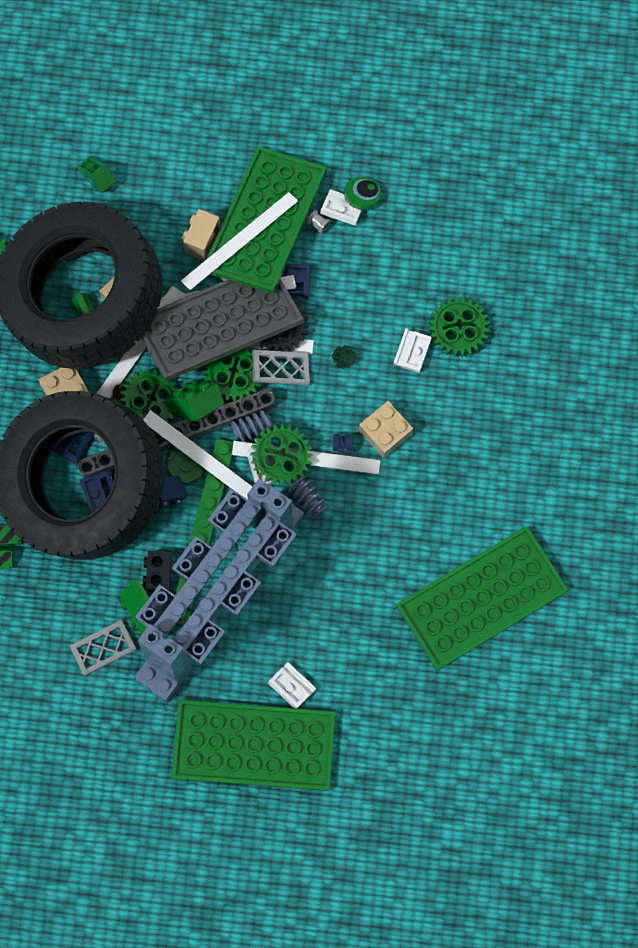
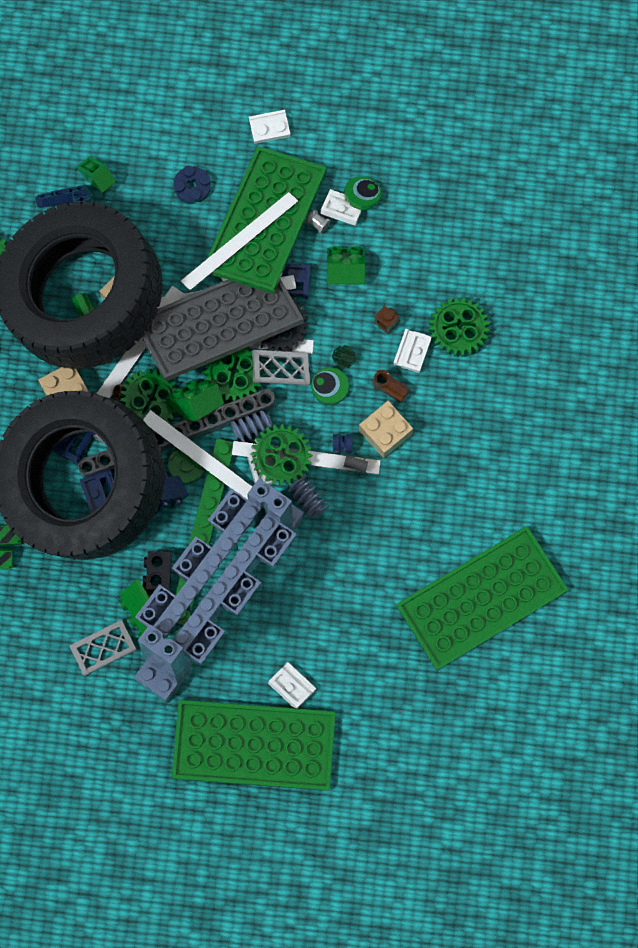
tan brick [182,209,220,262] -> none
none -> dark blue beam [35,185,91,208]
none -> dark blue plate [174,165,211,204]
none -> white plate [249,110,290,144]
none -> tile [311,367,349,405]
none -> green slope [327,246,365,285]
none -> dark grey pin [343,455,369,473]
none -> reddish brown piece [372,370,410,403]
none -> reddish brown brick [374,305,401,335]

